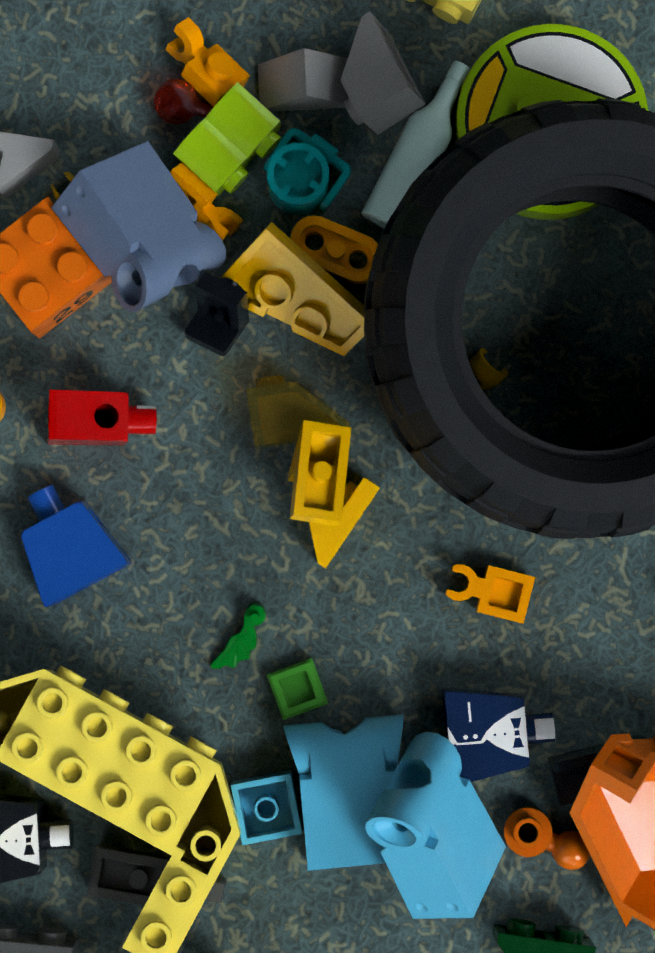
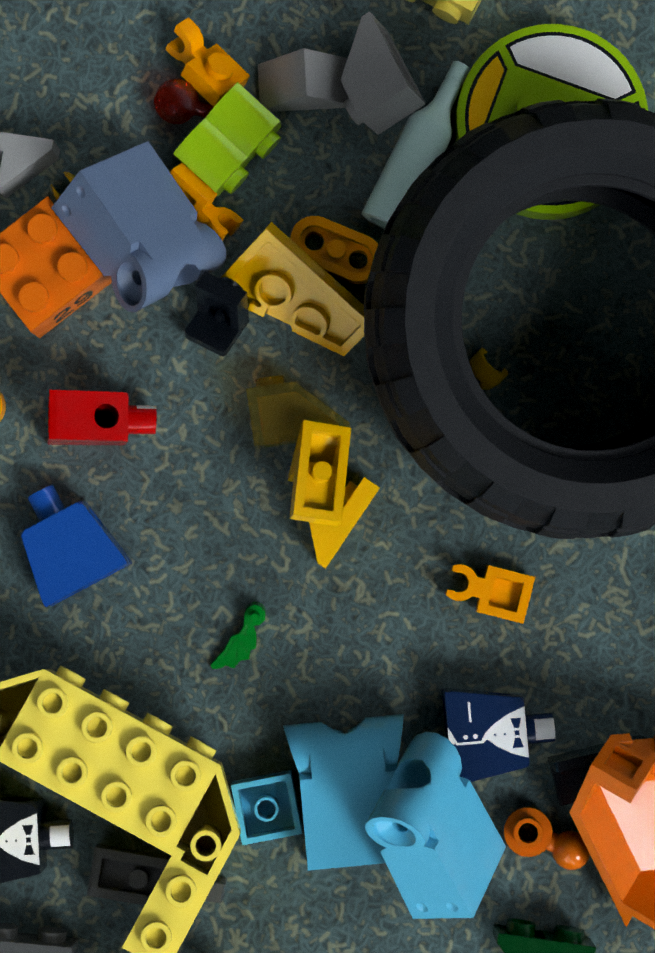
teal piece [263,128,352,215] -> none
bright green tile [267,658,328,720] -> none

